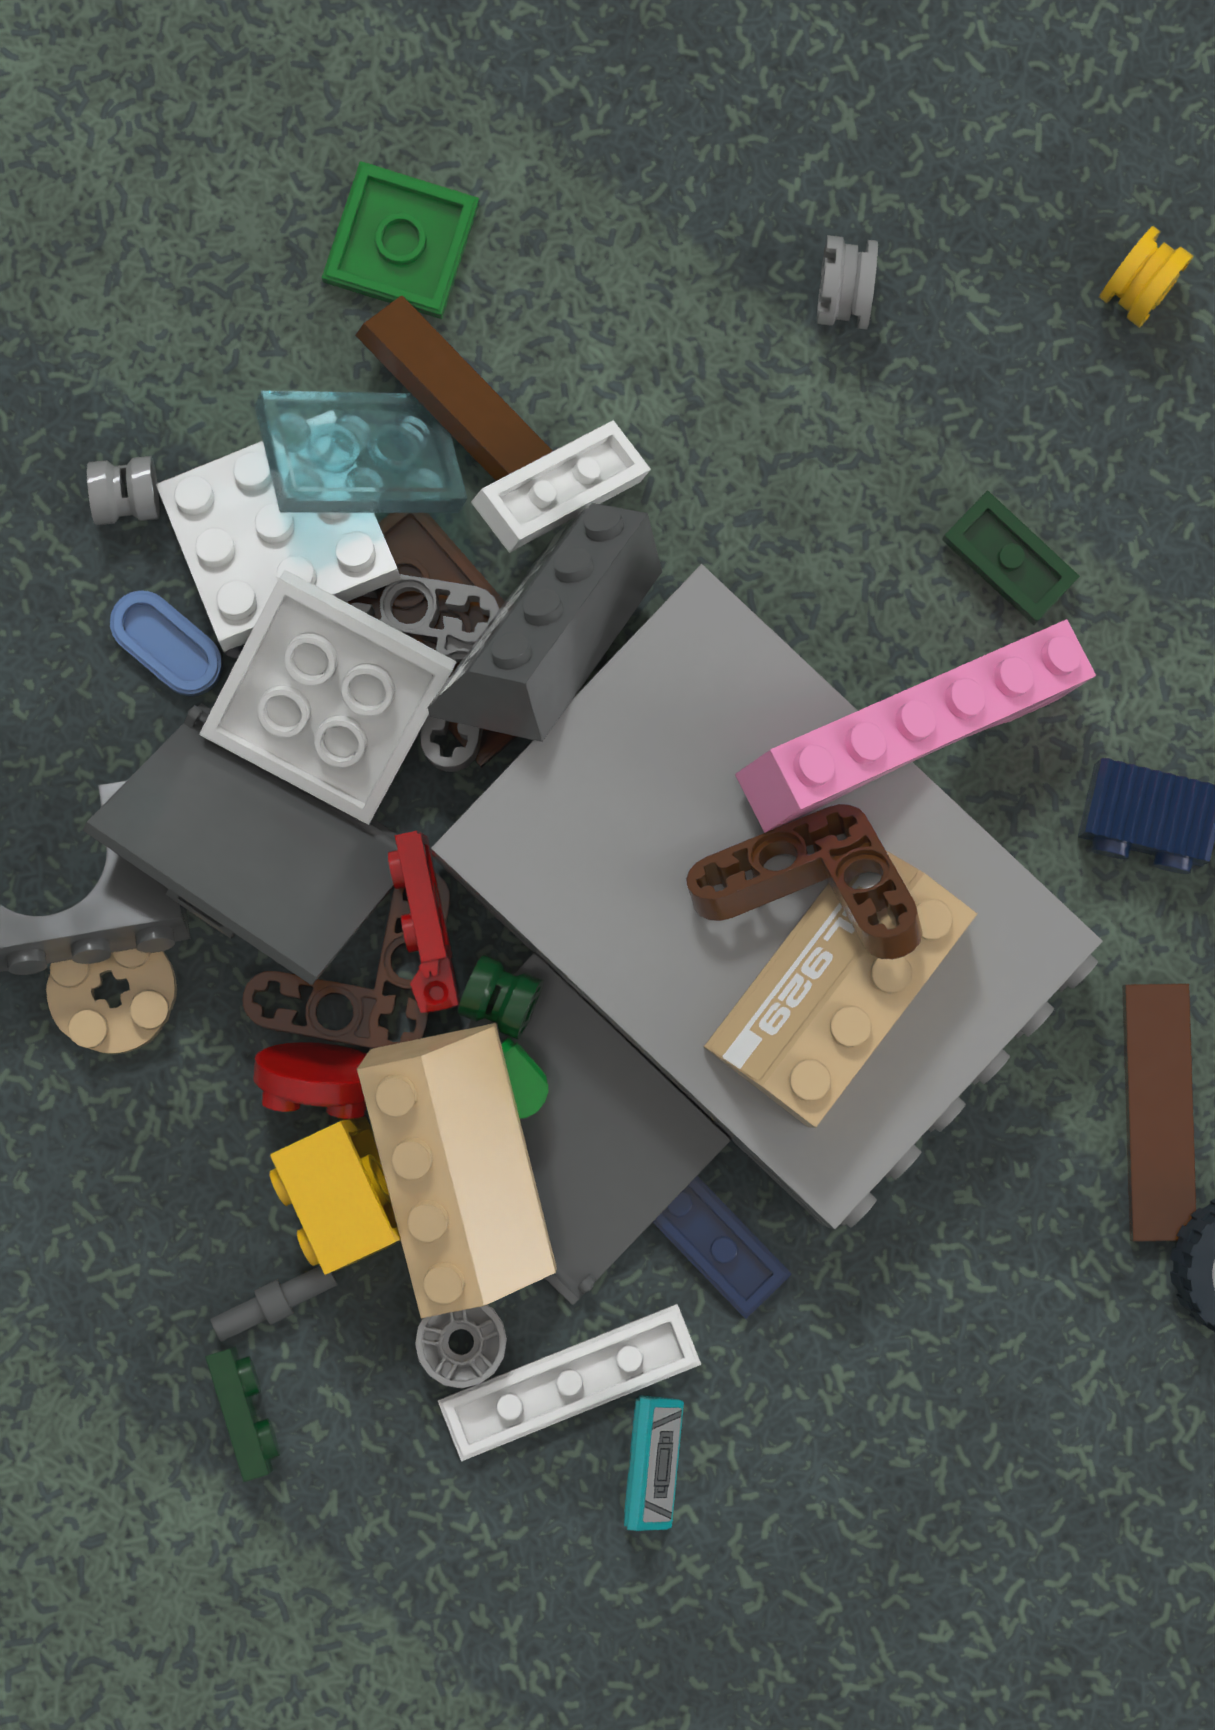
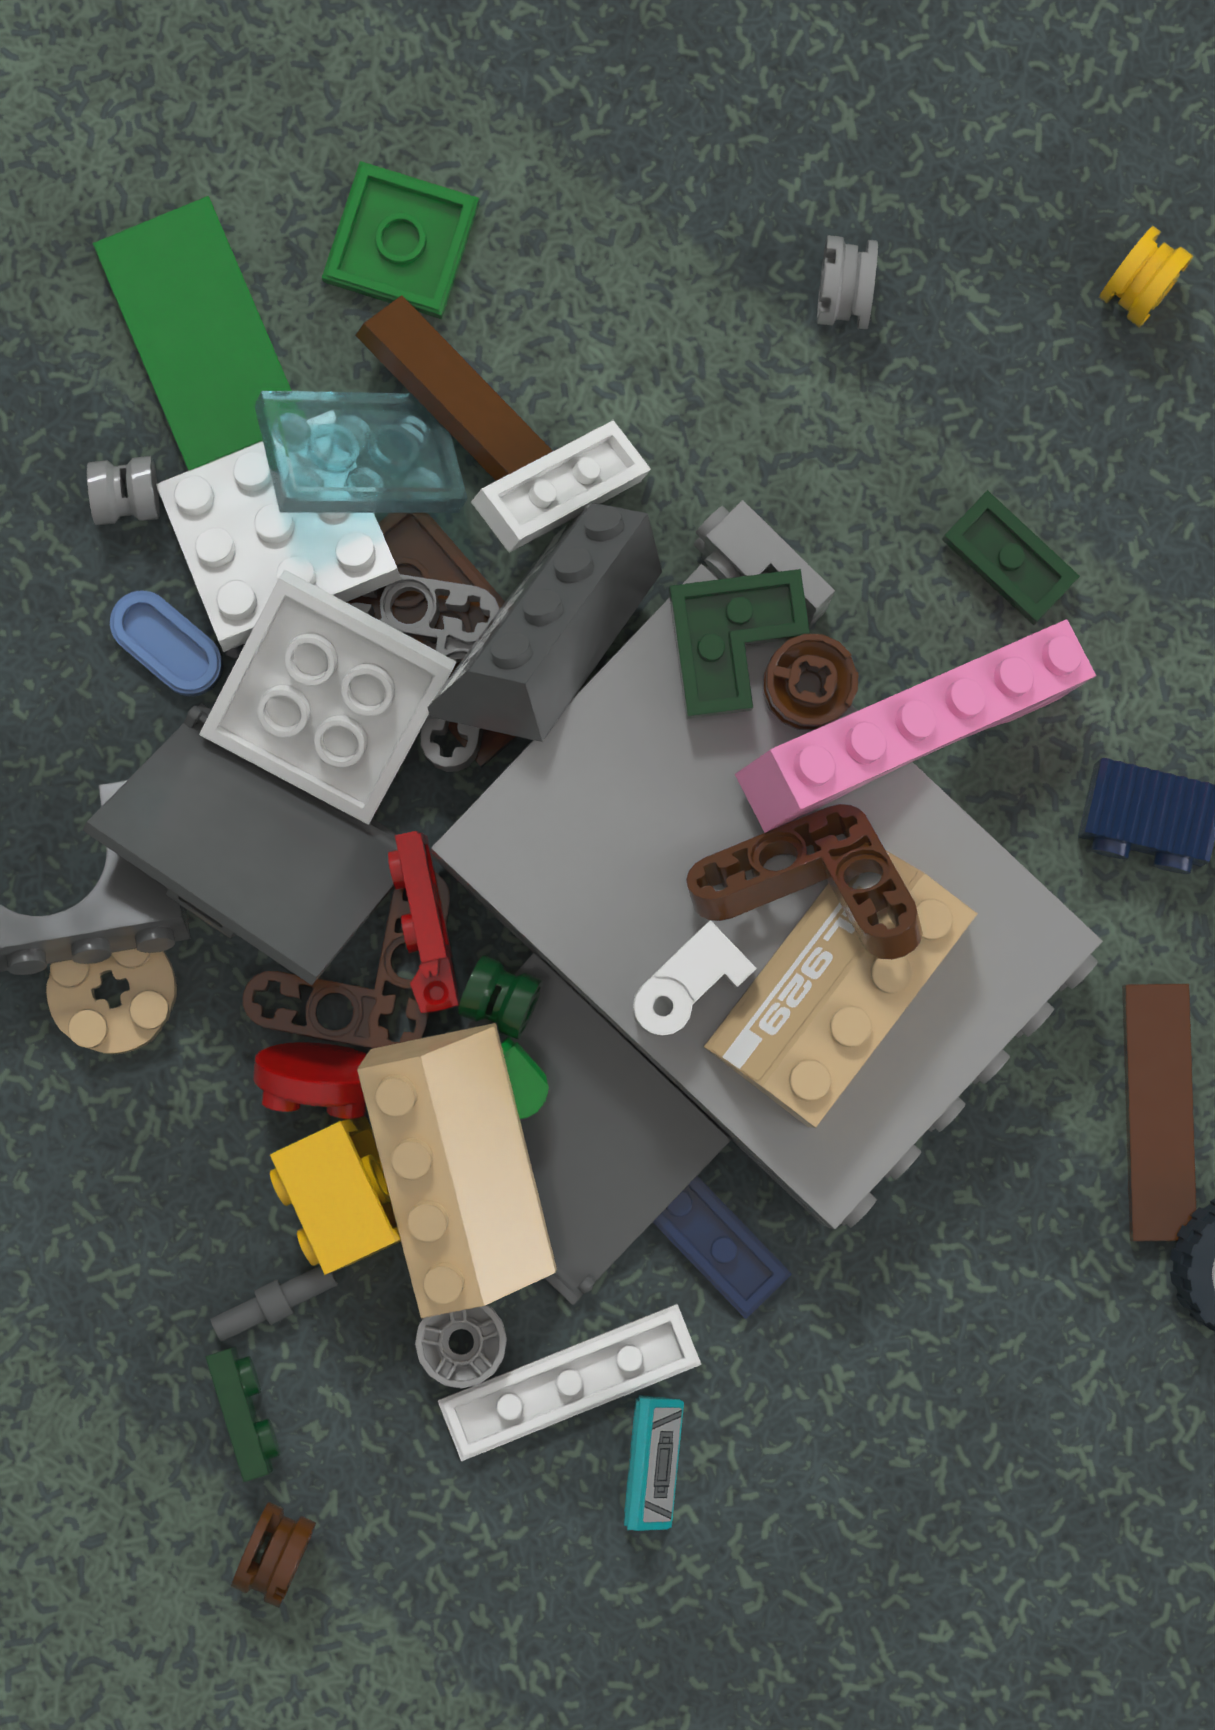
none -> green tile [93,195,305,471]
none -> reddish brown wheel [231,1502,316,1608]
none -> white leg [633,920,757,1036]
none -> dark green plate [669,569,810,719]
none -> light grey plate [694,500,835,628]
none -> reddish brown wheel [763,634,858,731]

